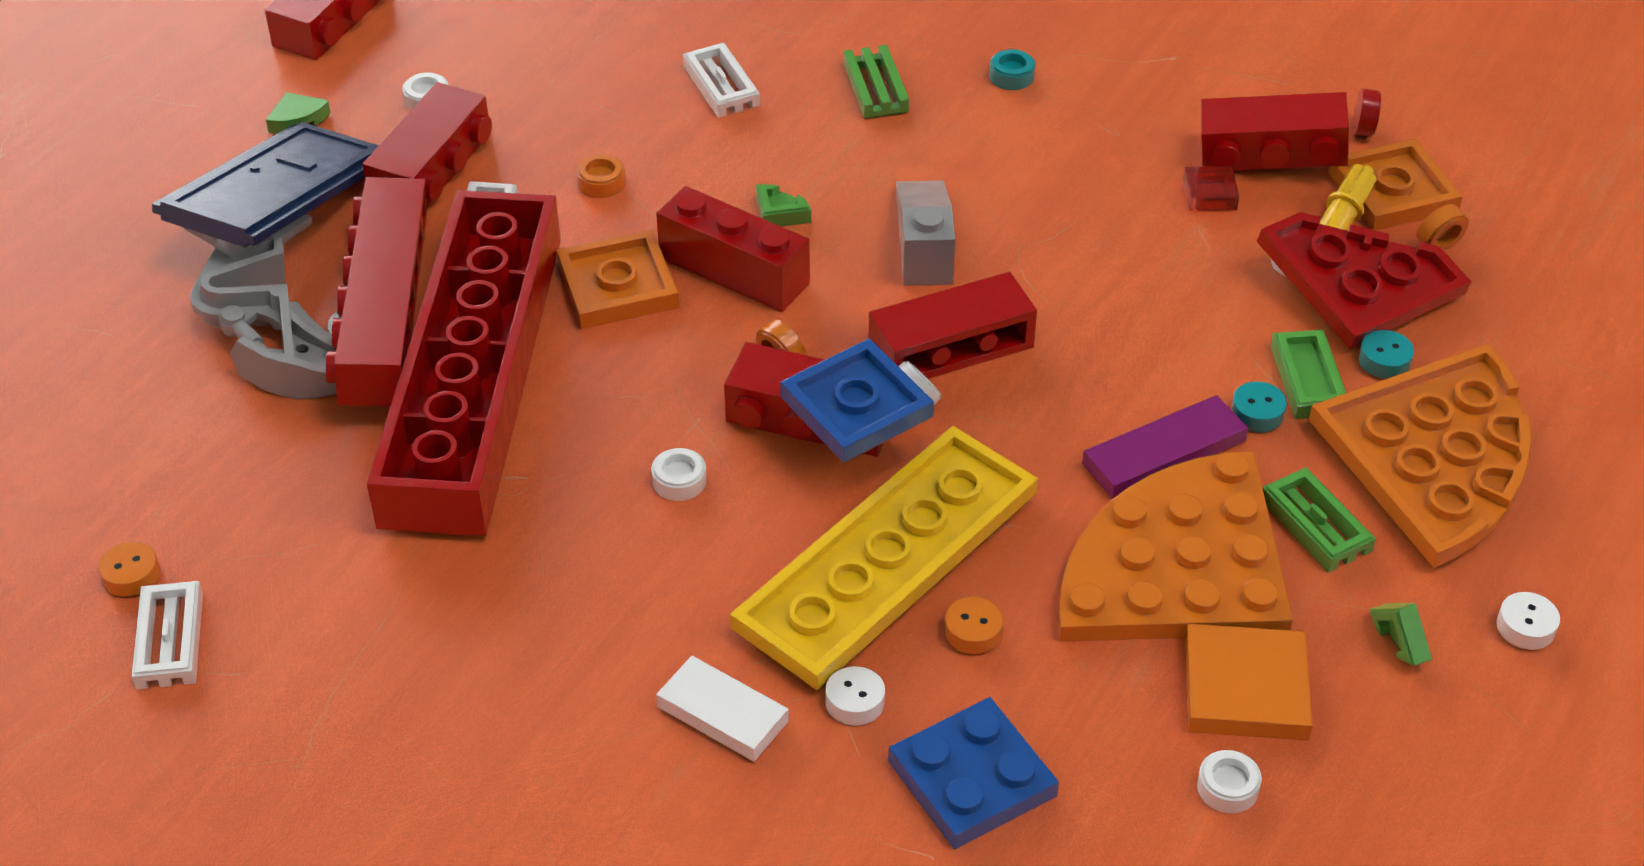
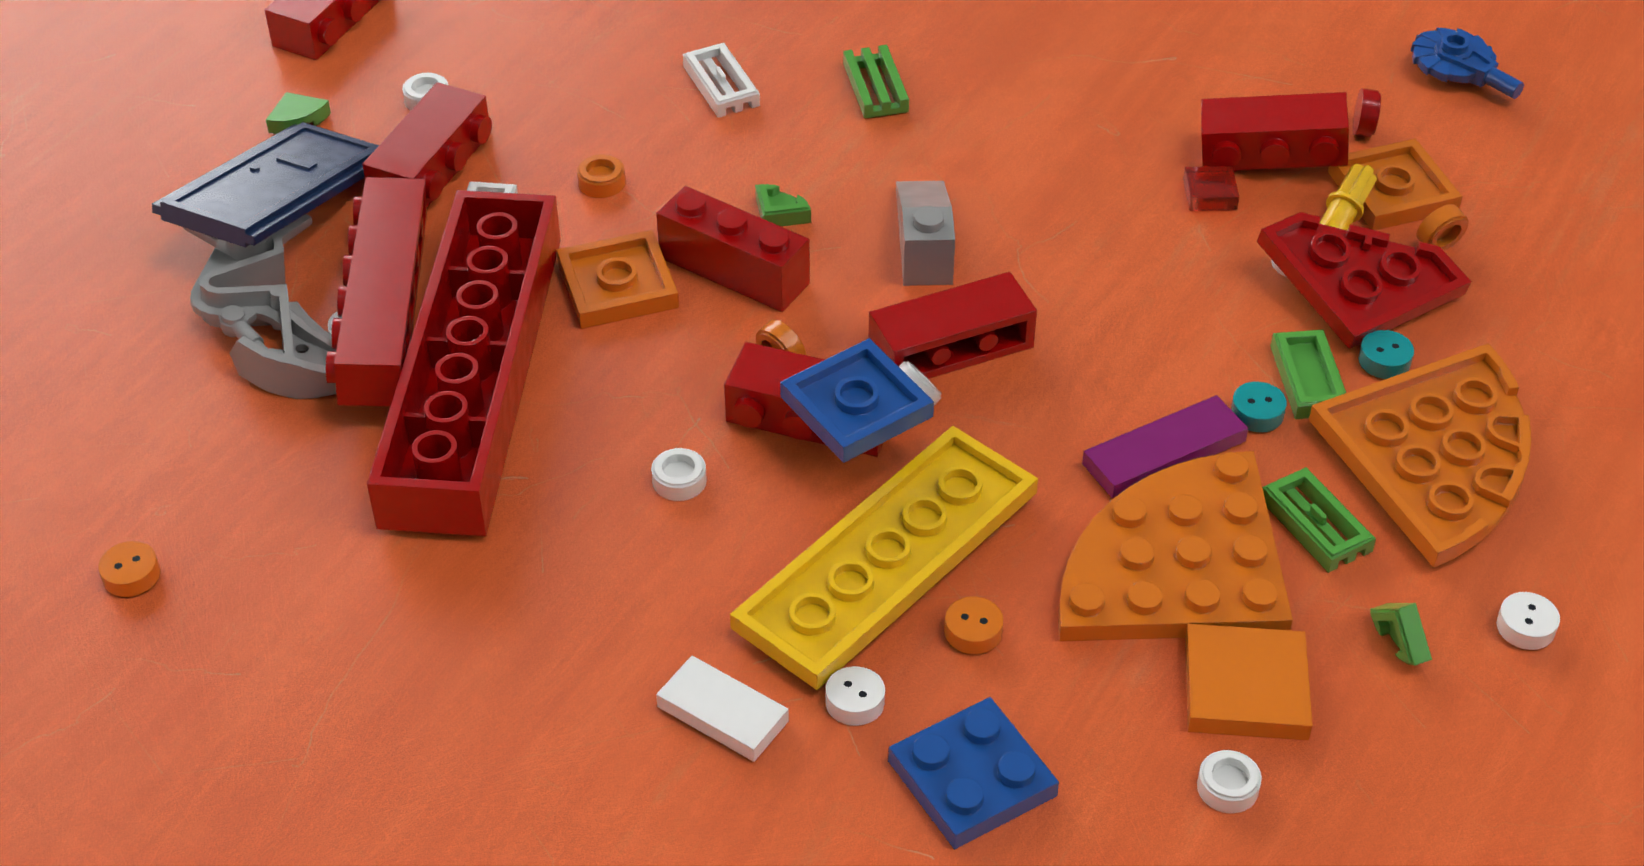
white tile [132,581,203,690] -> none
teal tile [989,49,1035,90] -> none
none -> blue piece [1411,28,1524,99]

